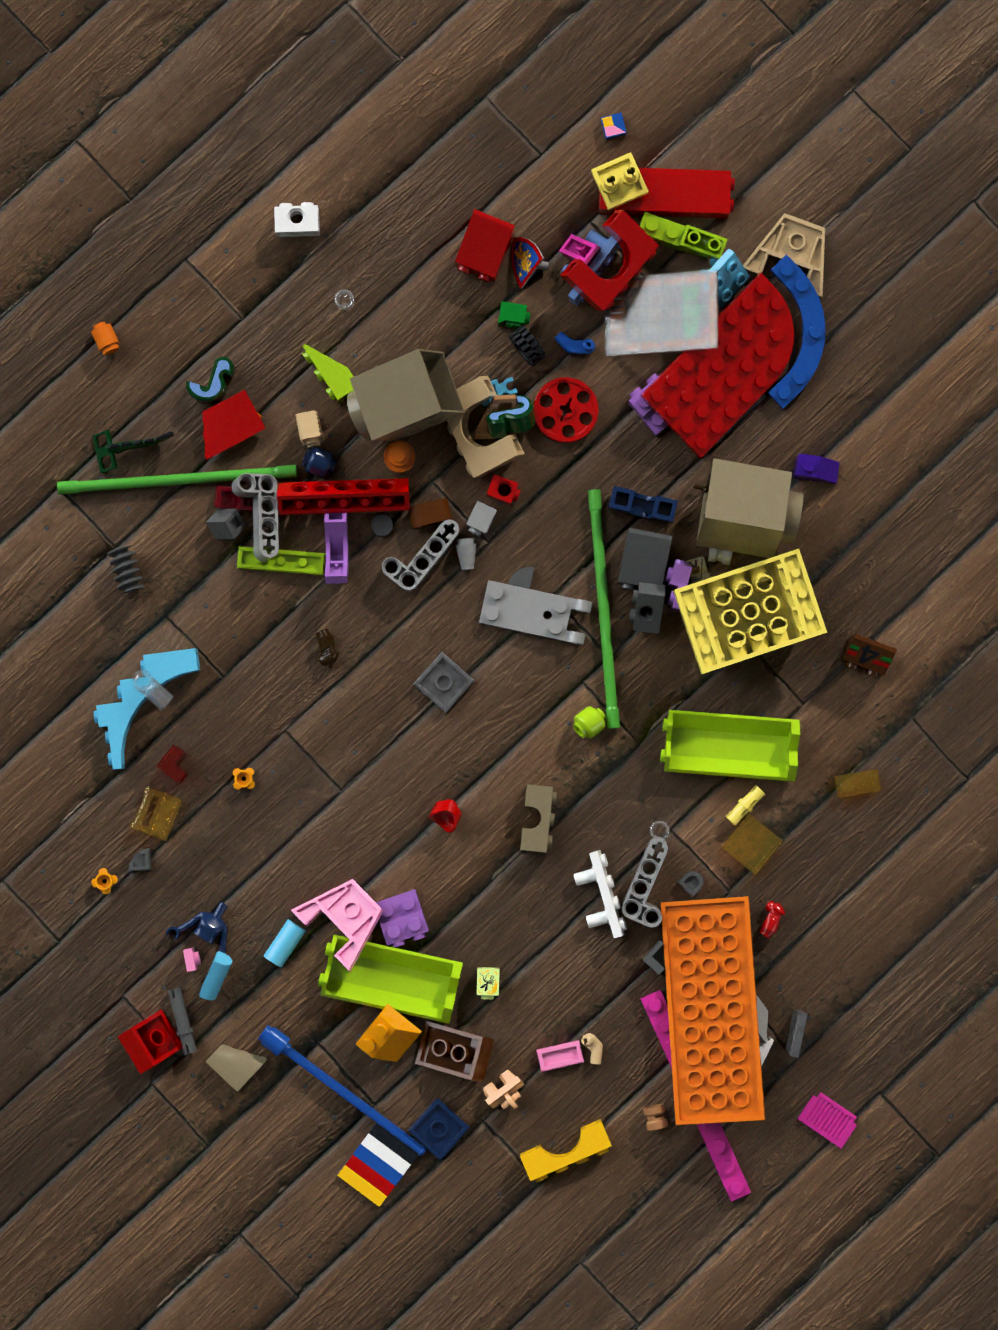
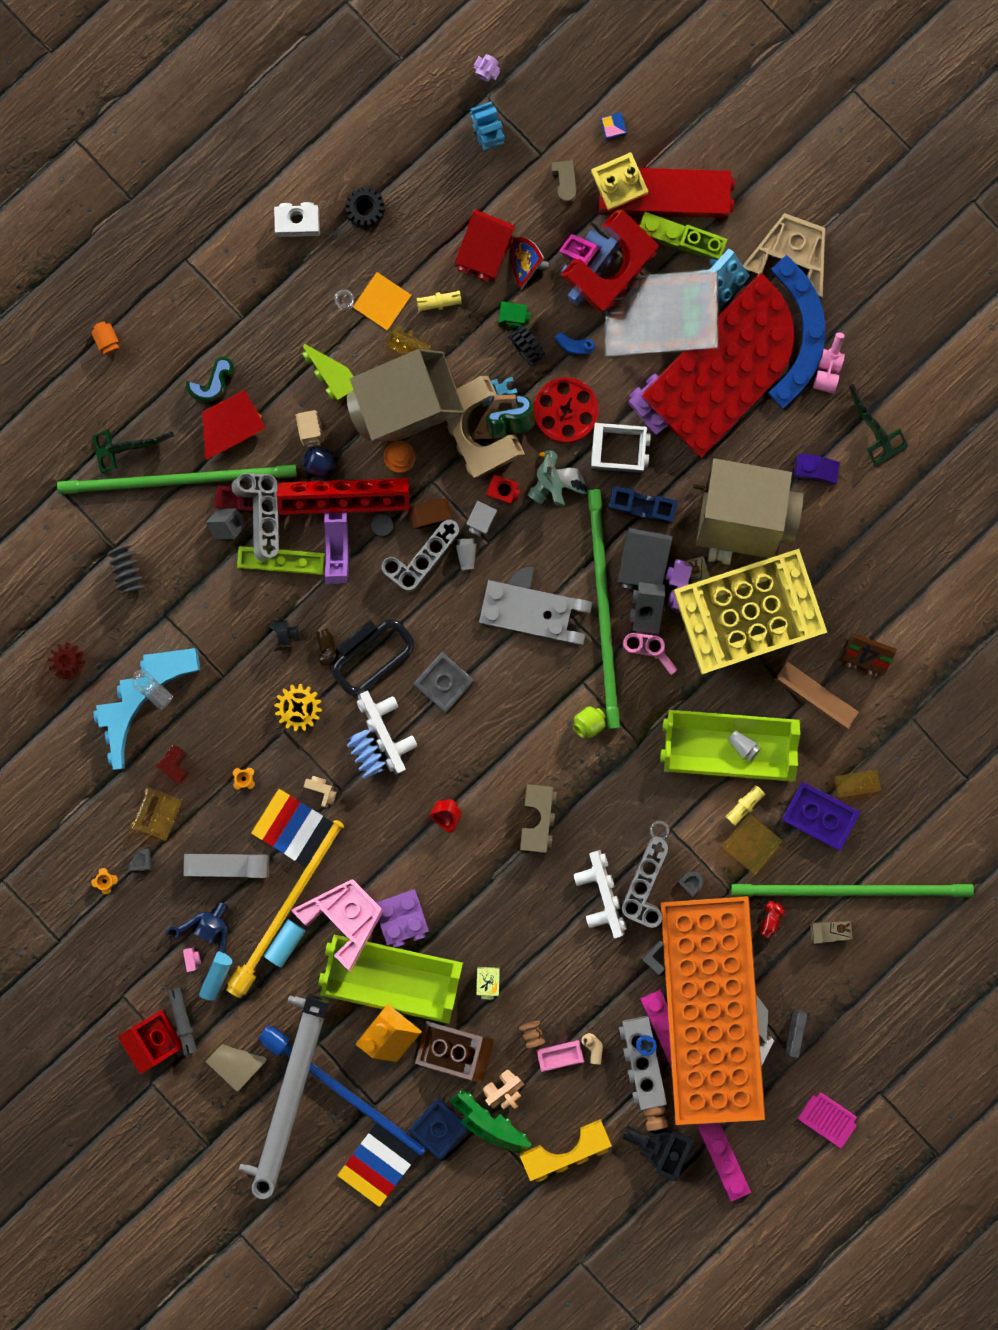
none -> clear red gear [48,642,86,680]
none -> light grey beam [183,854,269,878]
none -> flag [226,789,344,999]
none -> light grey piece [239,994,330,1199]
none -> black piece [270,620,299,651]
none -> yellow gear [274,684,322,731]
none -> tan bracket [304,776,337,808]
none -> black bar [332,619,414,696]
none -> black tyre [345,187,385,229]
none -> light blue piece [346,729,386,779]
none -> light orange piece [353,272,412,331]
none -> white plate [357,690,417,775]
none -> clear yellow plate [386,325,432,355]
none -> light yellow pin [417,291,462,312]
none -> green slope [450,1089,532,1153]
none -> dark azure gear [470,102,505,151]
none -> lavender gear [474,54,500,82]
none -> medium nougat bush [519,1021,545,1048]
none -> sand green animal [528,450,588,507]
none -> dark tan leg [551,160,576,205]
none -> white window [591,423,651,473]
none -> light grey brick [619,1016,667,1110]
none -> black brick [622,1126,695,1182]
none -> bright pink beam [623,633,678,675]
none -> blue bush [636,1035,657,1056]
none -> light grey cone [728,731,761,762]
none -> bright green piece [731,884,974,897]
none -> medium nougat panel [774,662,859,730]
none -> dark purple plate [781,781,860,851]
none -> dark tan leg [810,921,853,944]
none -> bright pink beam [813,333,845,394]
none -> dark green piece [849,384,908,467]

